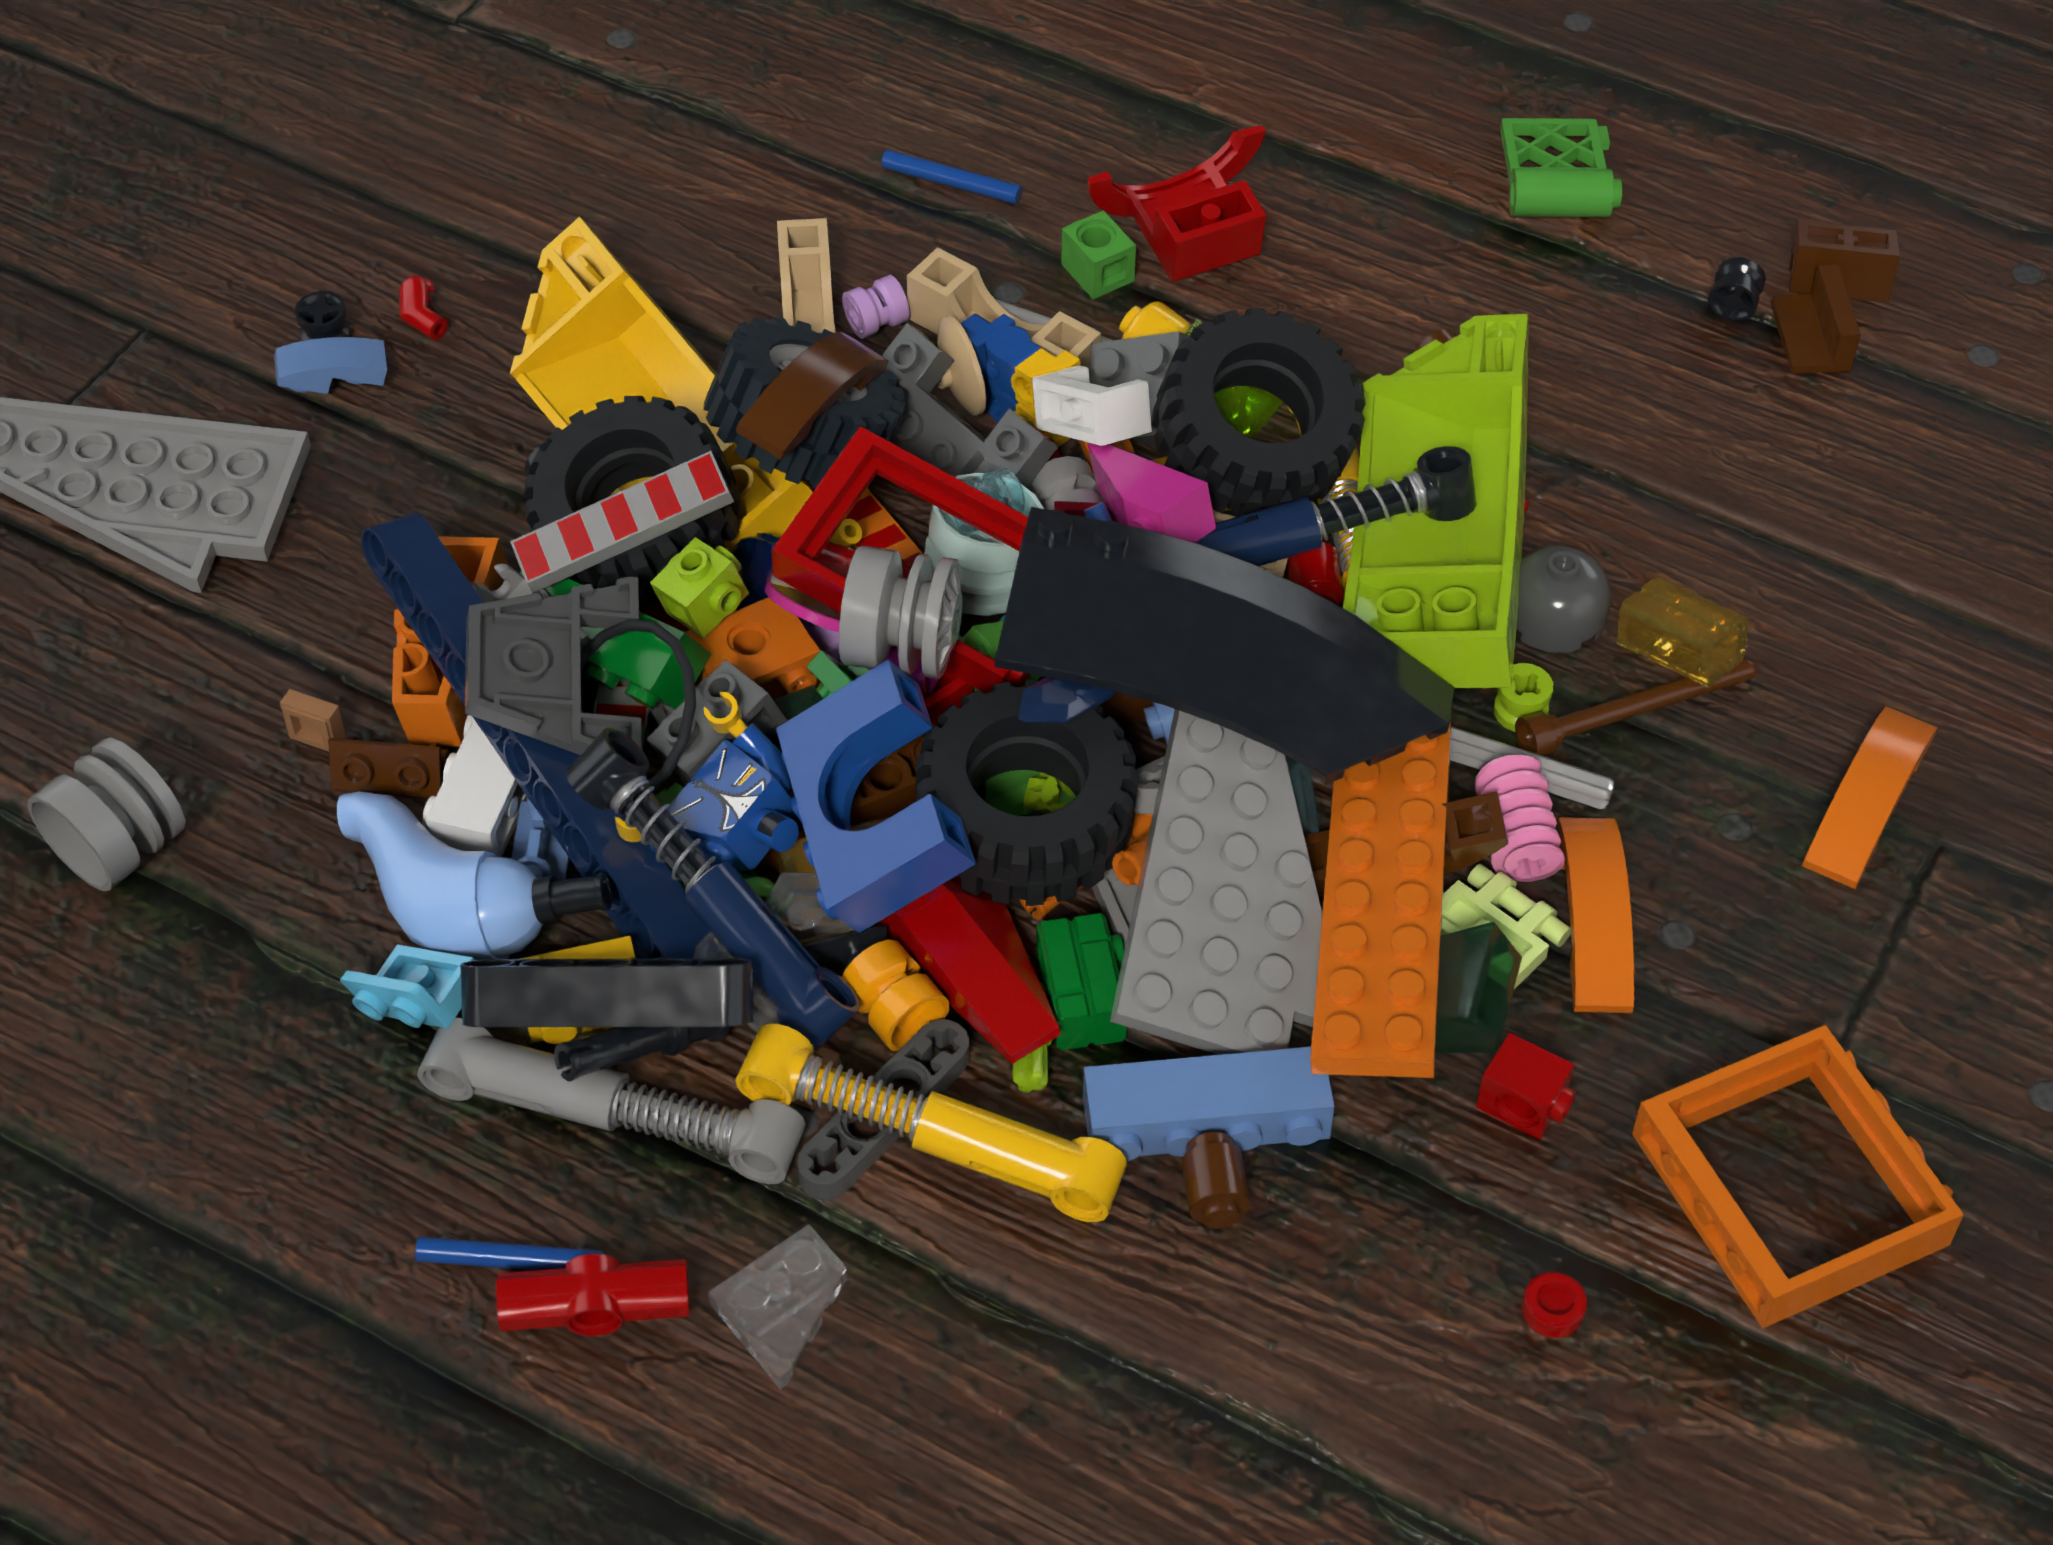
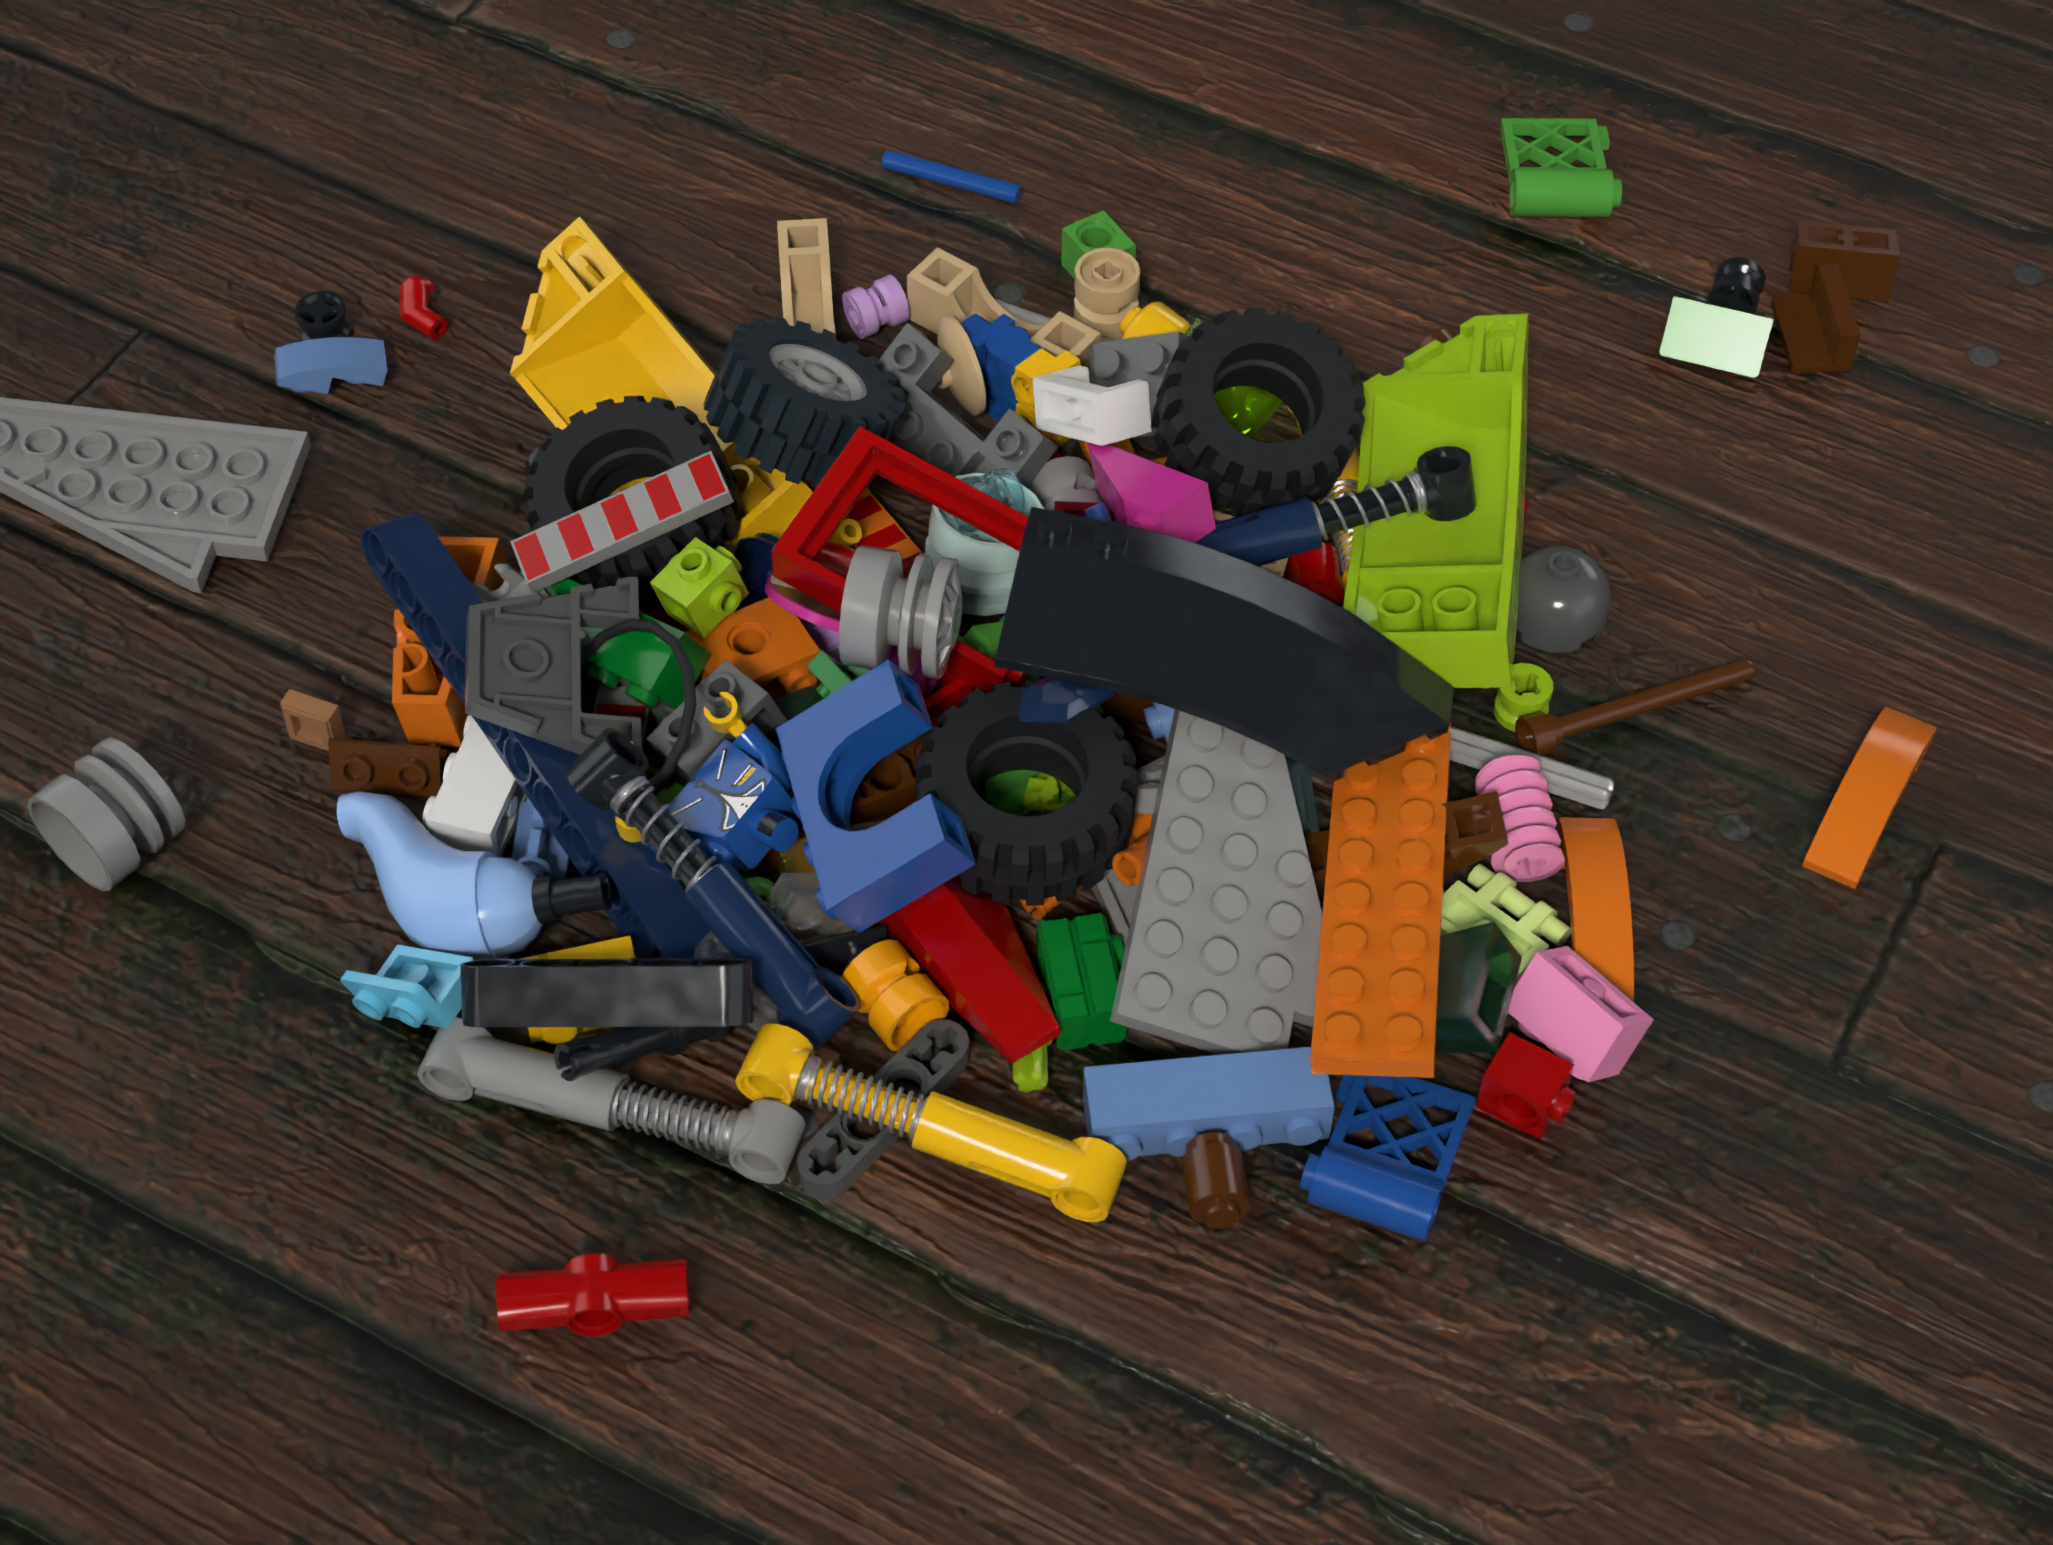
blue bar [415,1237,604,1271] -> none
clear wing [708,1224,847,1389] -> none
reddish brown slope [735,332,889,460] -> none
red piece [1087,125,1266,282] -> none
red tile [1522,1272,1587,1338] -> none
clear yellow brick [1617,576,1749,688] -> none
orange window [1632,1025,1964,1329] -> none
none -> tan wheel [1074,247,1140,340]
none -> blue piece [1300,1075,1476,1242]
none -> bright pink brick [1502,946,1654,1082]
none -> panel [1659,296,1774,378]

